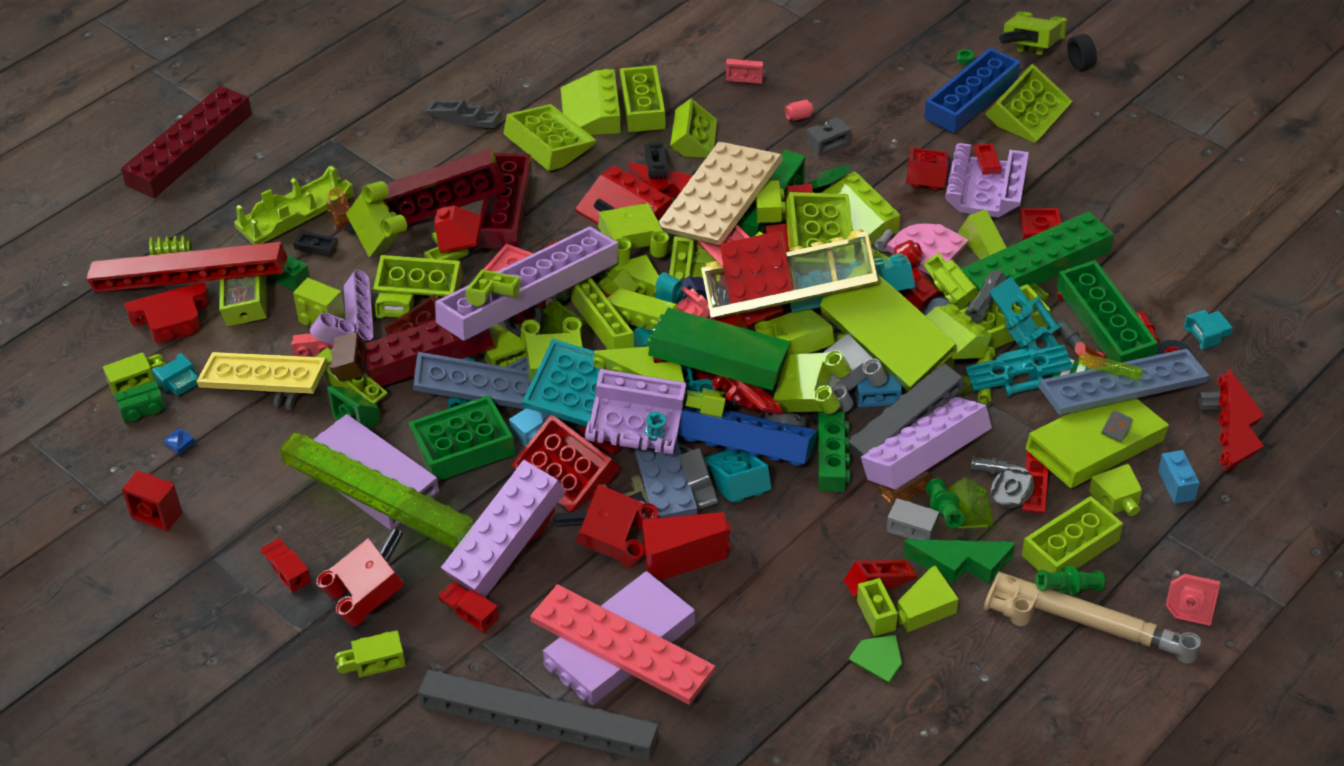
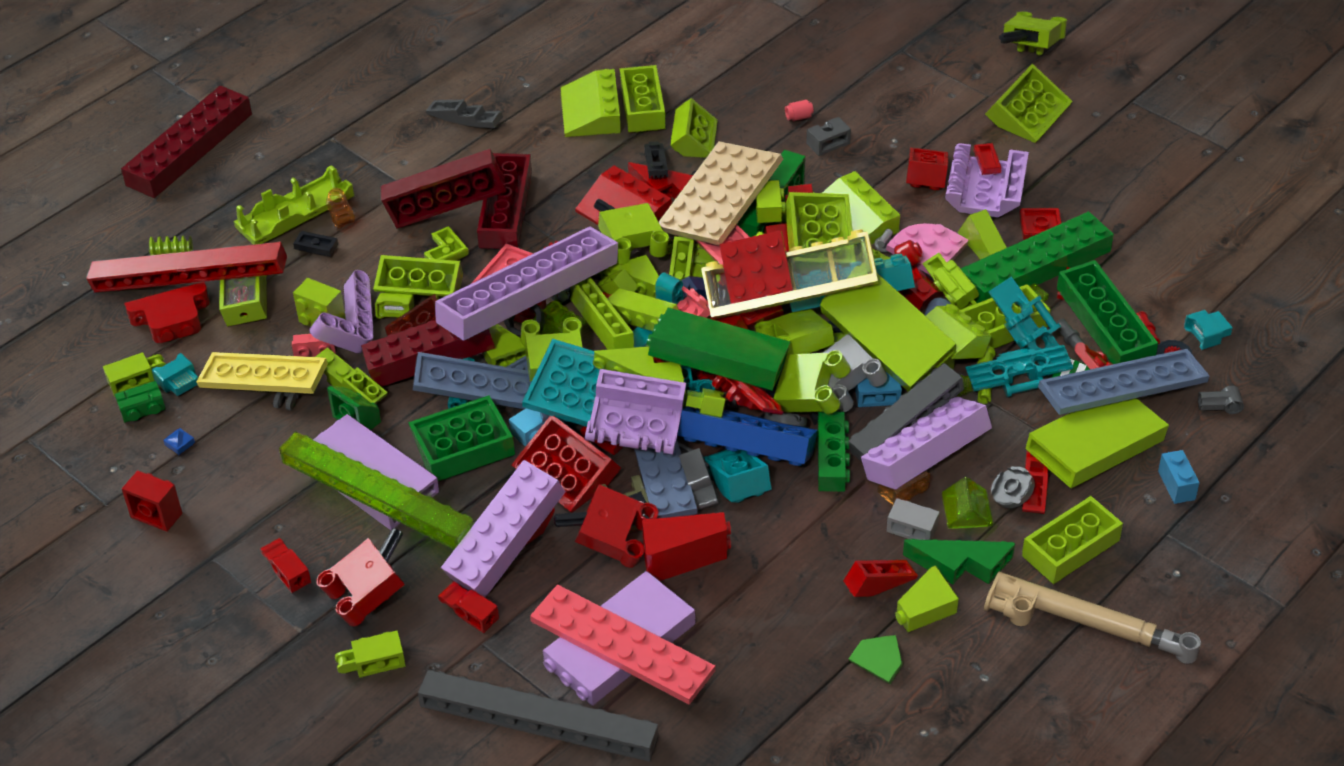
green brick [267,255,310,292] -> none
reddish brown brick [329,332,366,382] -> none
lime piece [344,181,407,257] -> none
red slope [434,206,483,254] -> none
lime brick [465,269,521,306] -> none
lime slope [503,104,597,171] -> none
teal bush [645,412,666,441] -> none
coral bracket [726,59,764,84] -> none
green slope [806,165,851,190] -> none
lime brick [857,578,898,637] -> none
blue brick [924,47,1021,134] -> none
green piece [926,478,965,528] -> none
green tile [956,49,975,66] -> none
dark grey axle [966,270,1007,323] -> none
dark grey pin [971,457,1017,475] -> none
green piece [1035,566,1106,596] -> none
black tyre [1067,34,1097,70] -> none
clear neon green axle [1078,353,1142,380] -> none
lime torso [1089,464,1142,516] -> none
dark grey slope [1101,410,1133,442] -> none
coral piece [1166,574,1220,626] -> none
red slope [1218,369,1264,472] -> none

